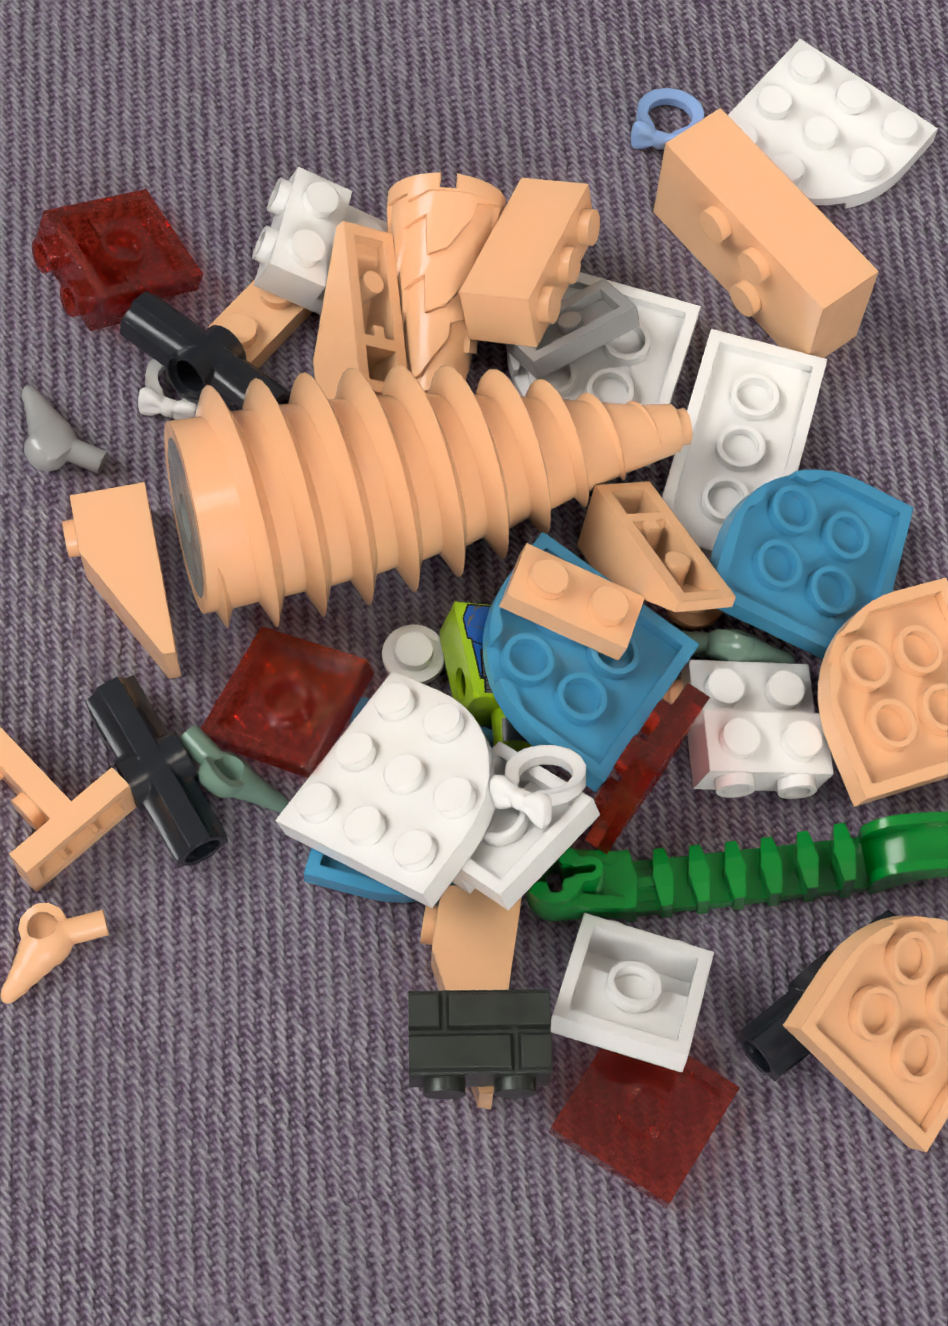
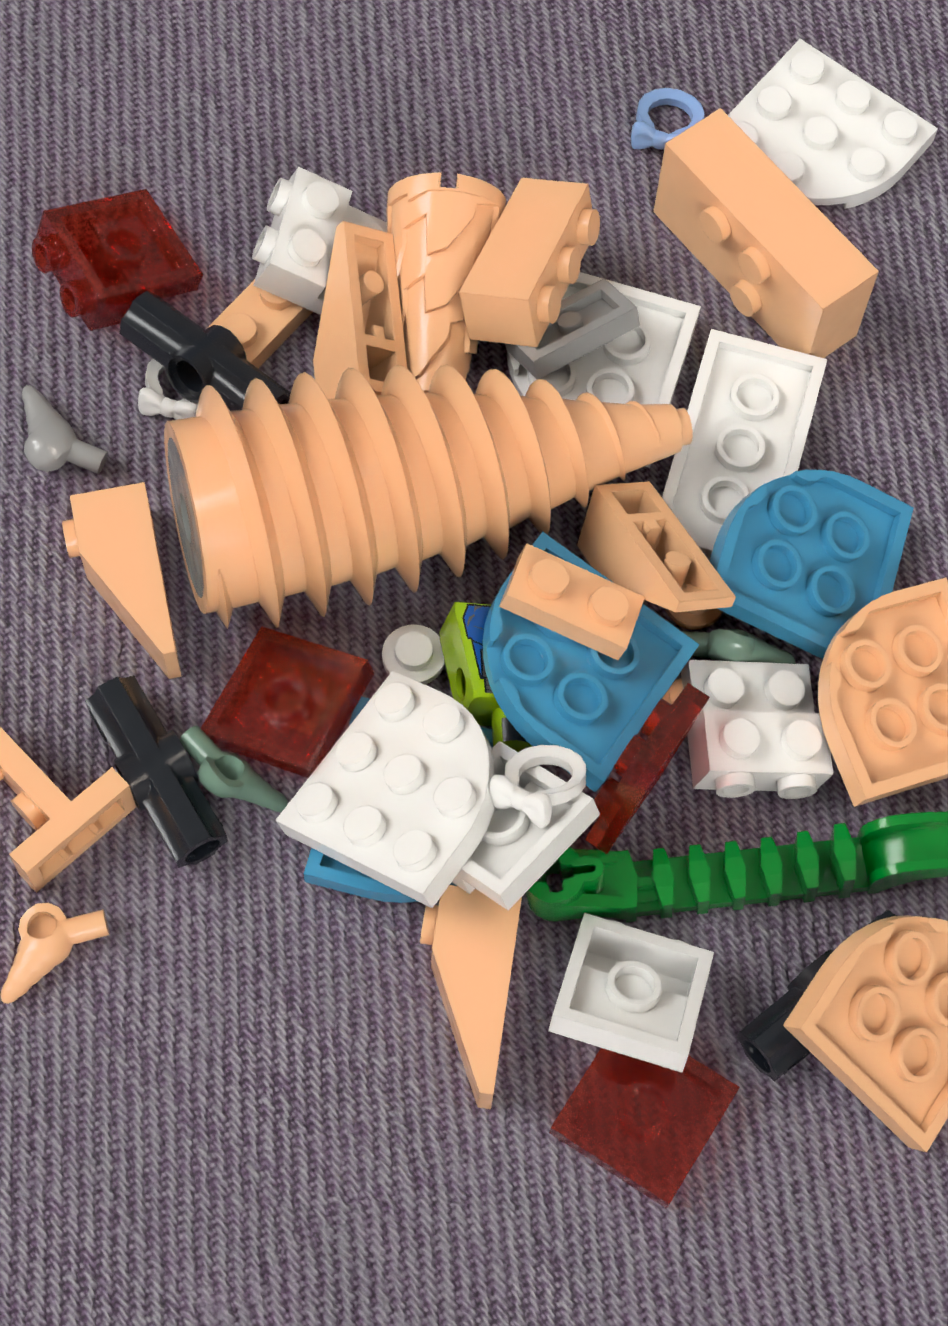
pearl dark grey brick [408,989,552,1100] -> none

